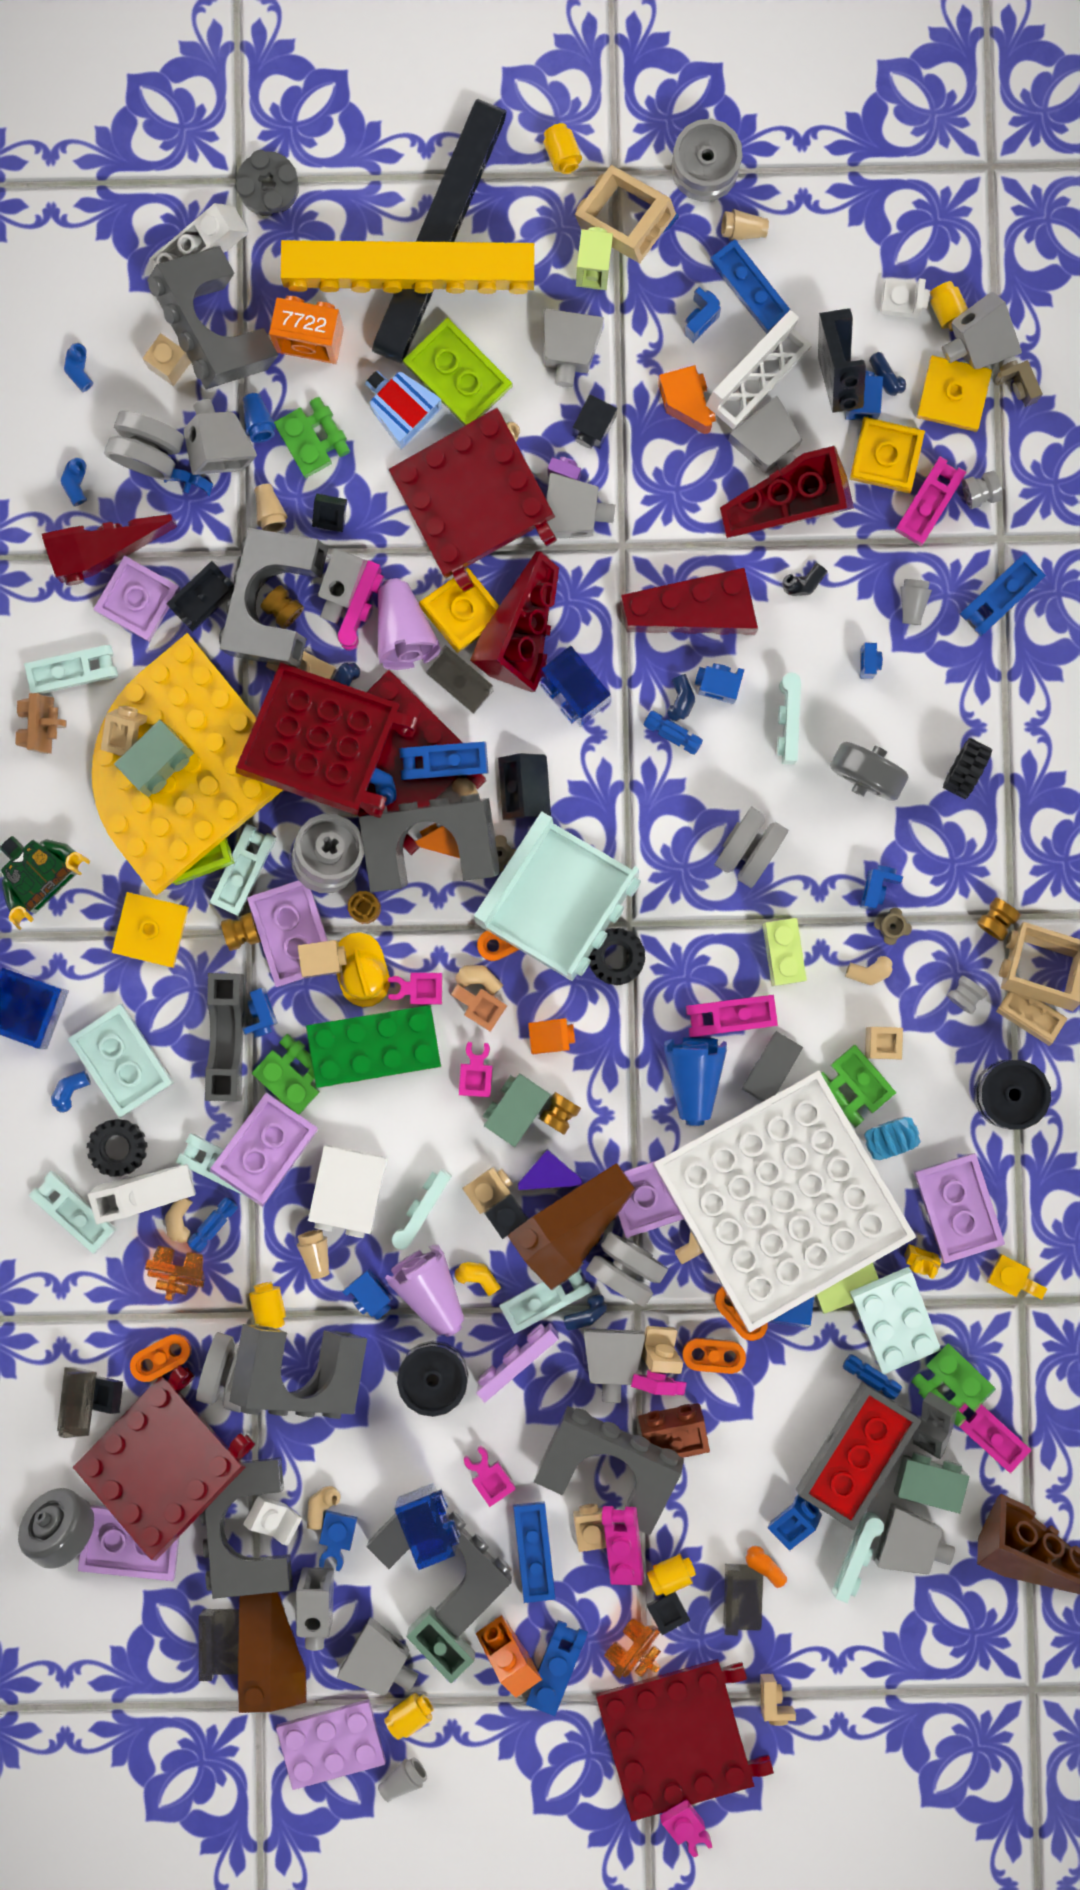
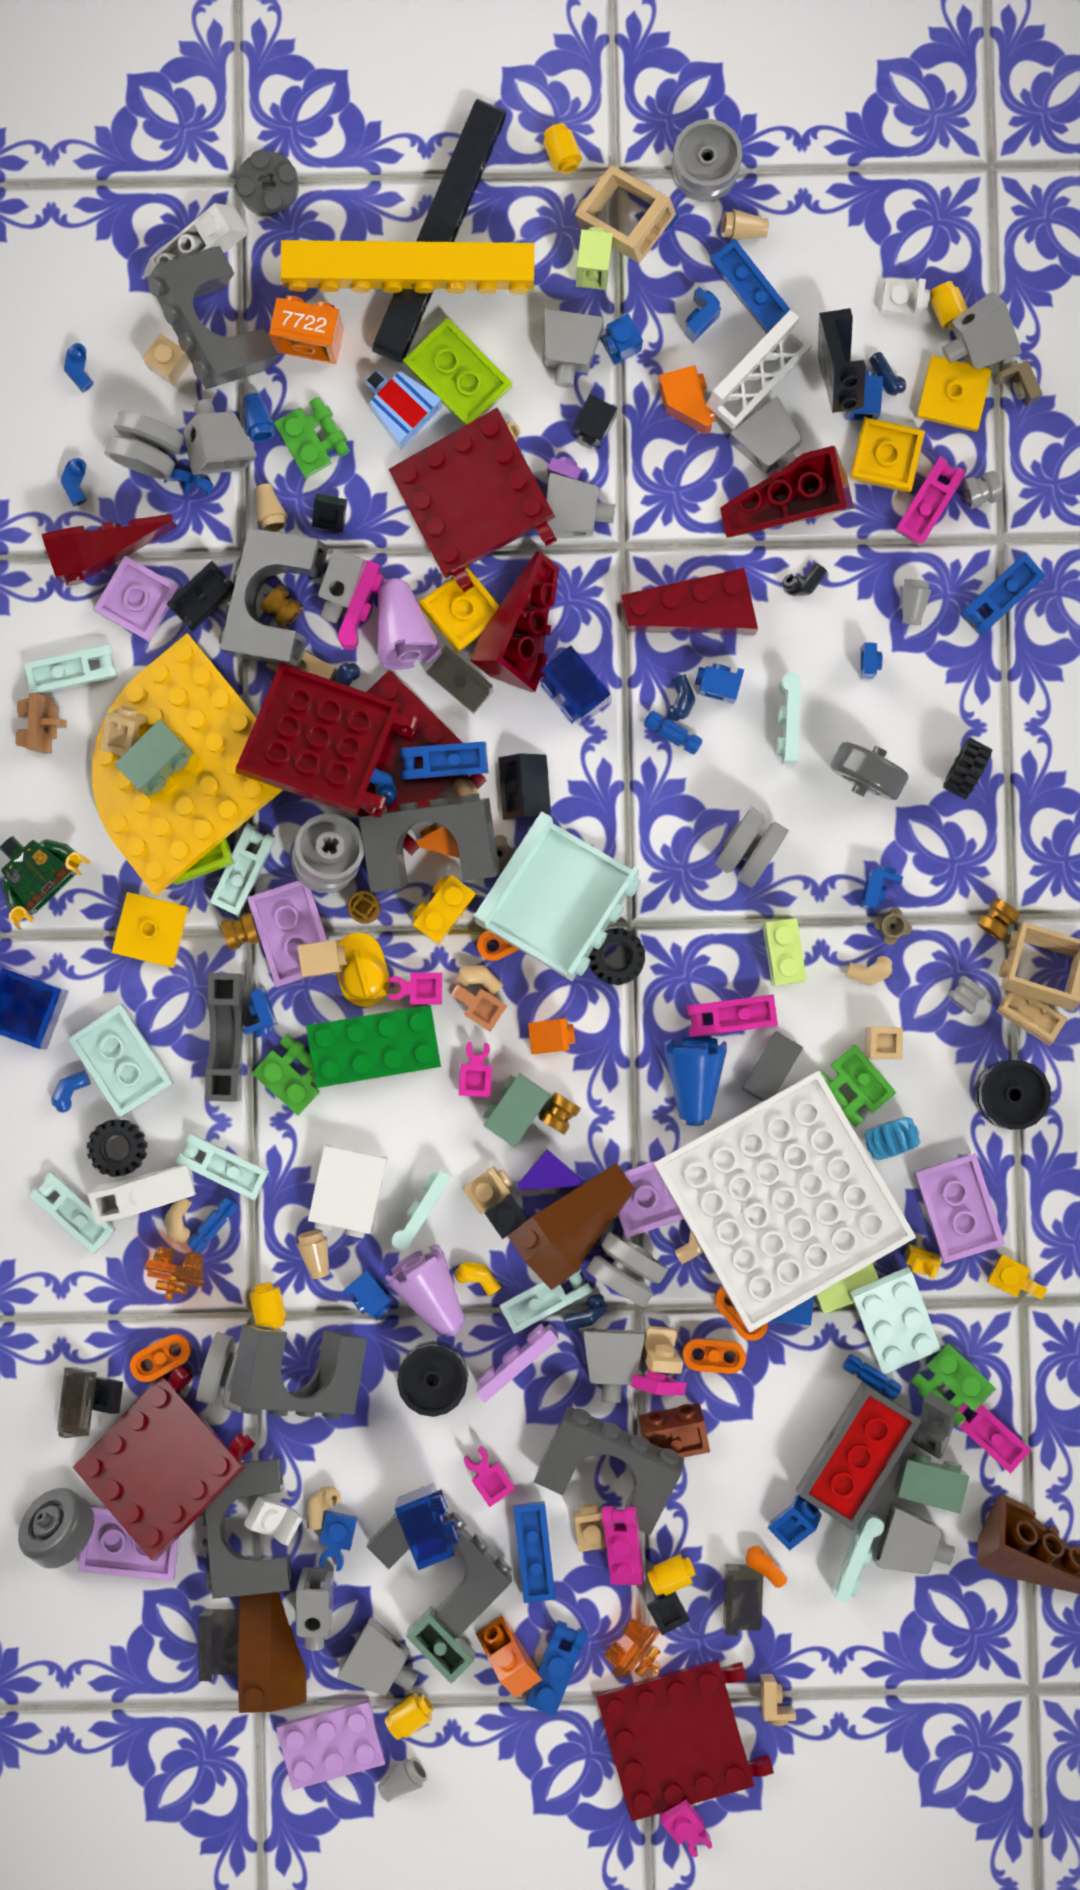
lavender plate [210,1093,318,1207] -> none
none -> yellow brick [412,874,477,945]
none -> blue brick [600,313,643,366]

